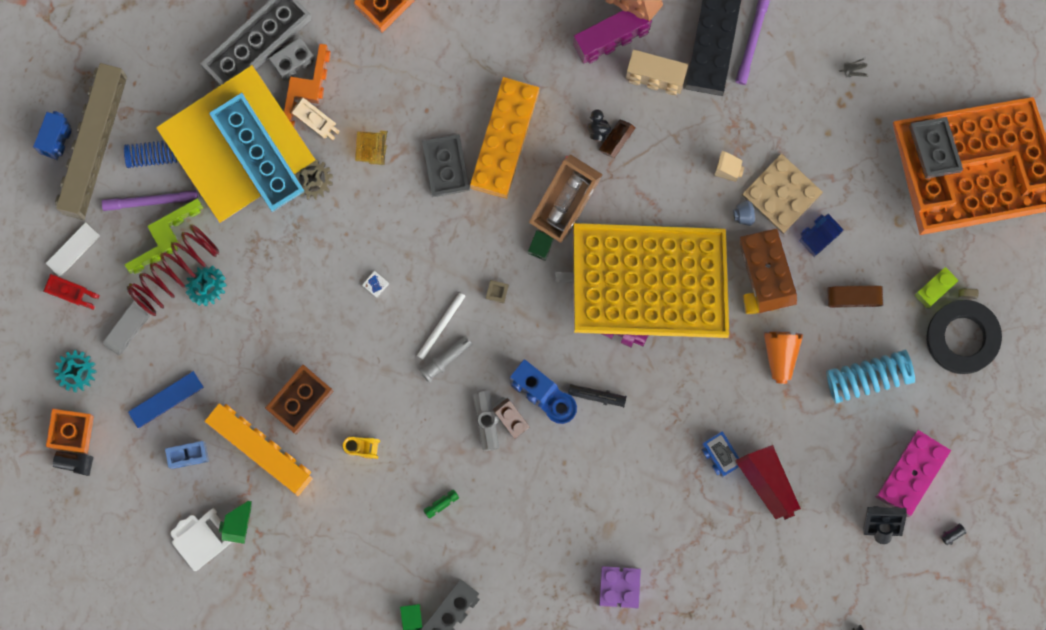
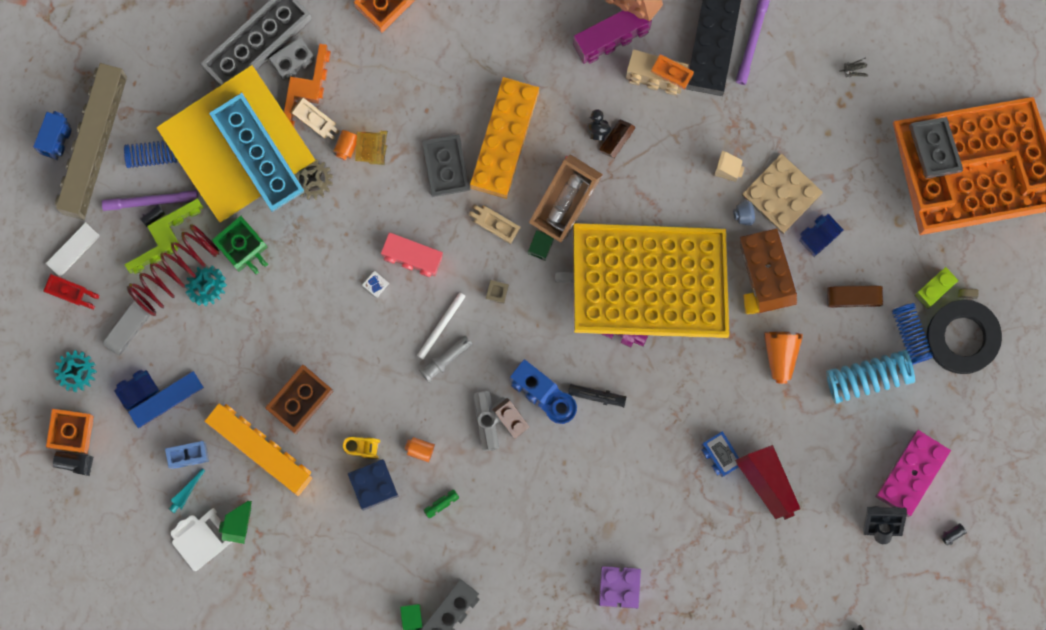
none -> clear blue brick [114,369,160,411]
none -> black pin [140,205,165,227]
none -> teal piece [168,468,205,513]
none -> green hinge [212,216,268,275]
none -> orange brick [333,130,360,161]
none -> dark blue brick [347,459,399,511]
none -> coral brick [381,232,443,277]
none -> orange brick [405,437,435,463]
none -> tan hinge [469,205,521,244]
none -> orange plate [651,54,694,90]
none -> blue piece [892,303,933,365]

